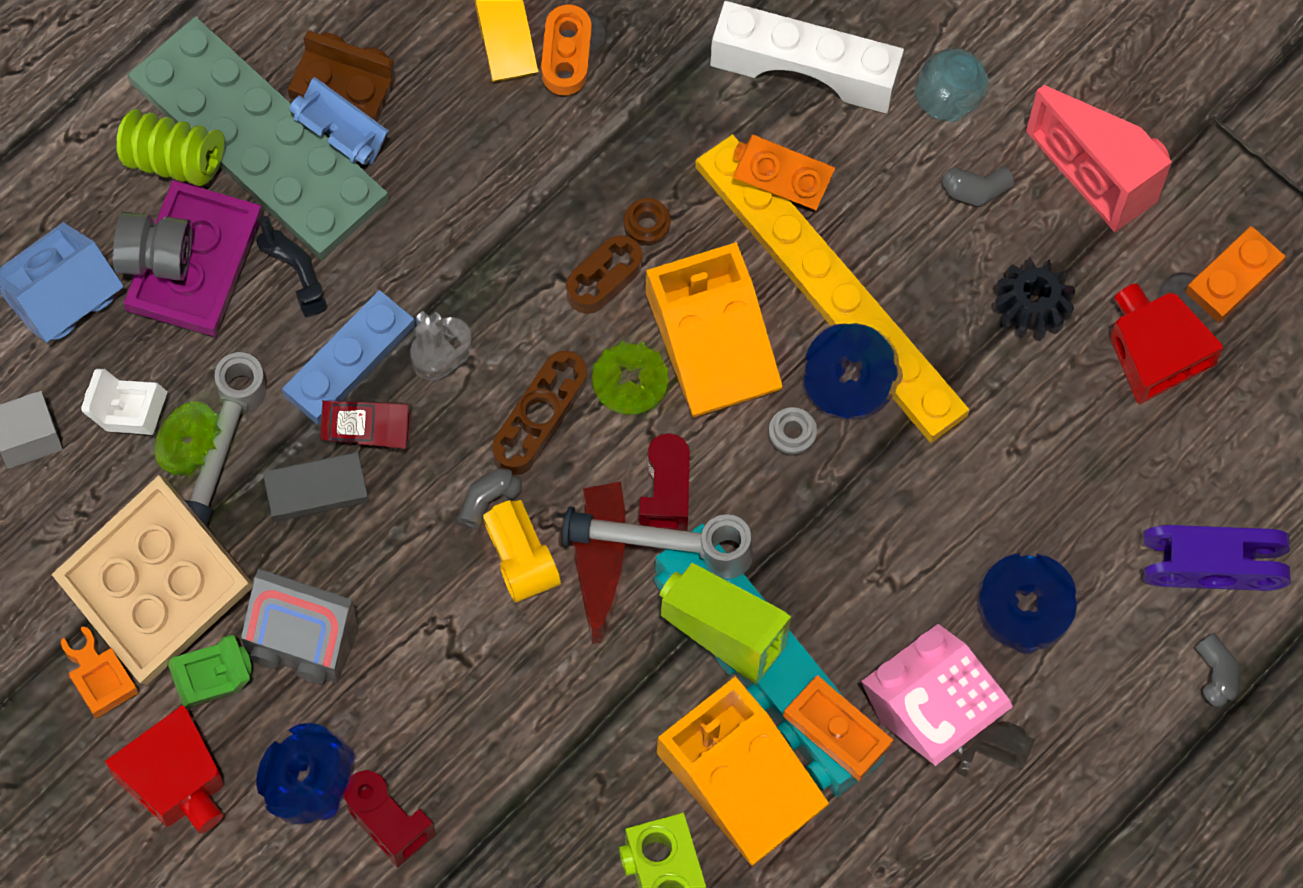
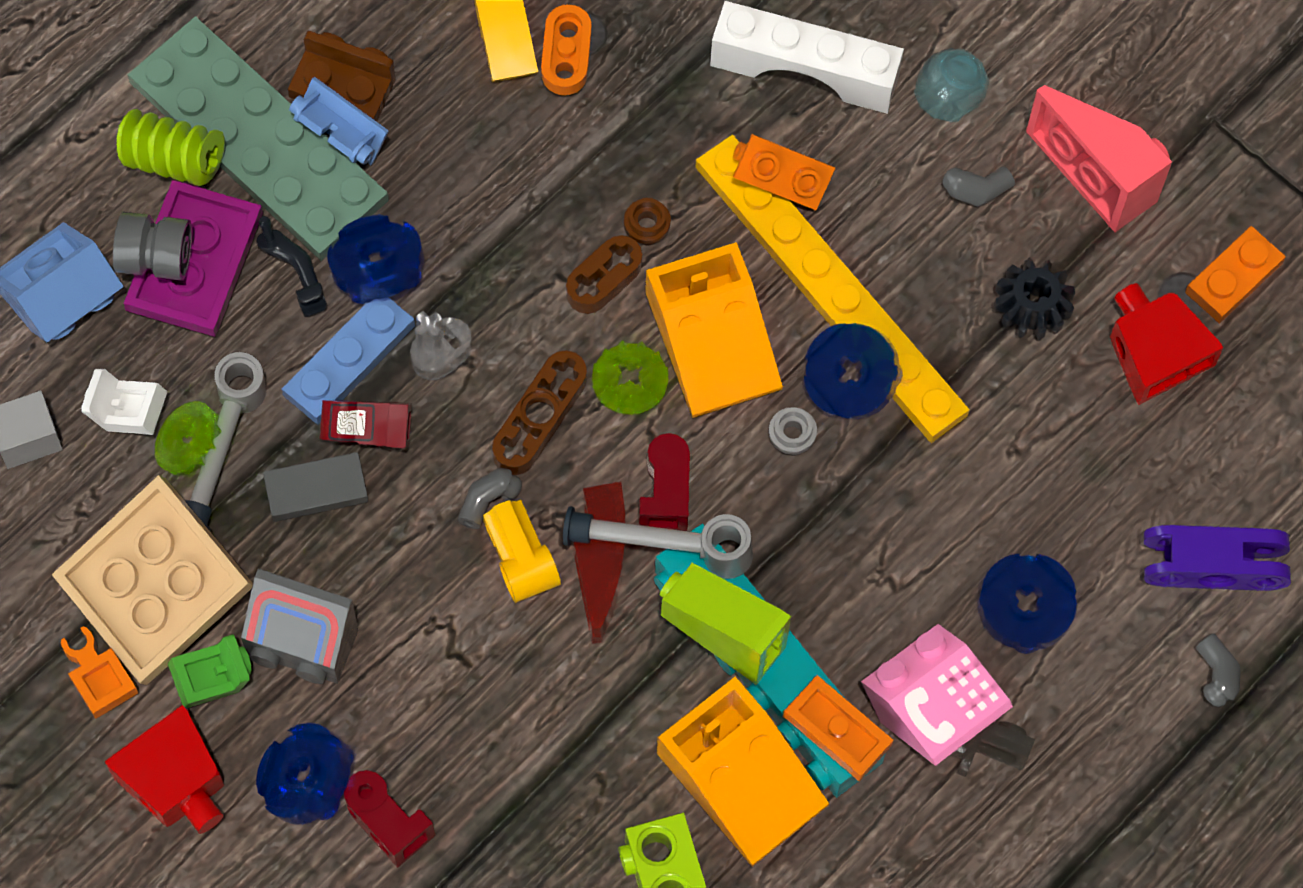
none -> clear blue plate [327,215,424,304]

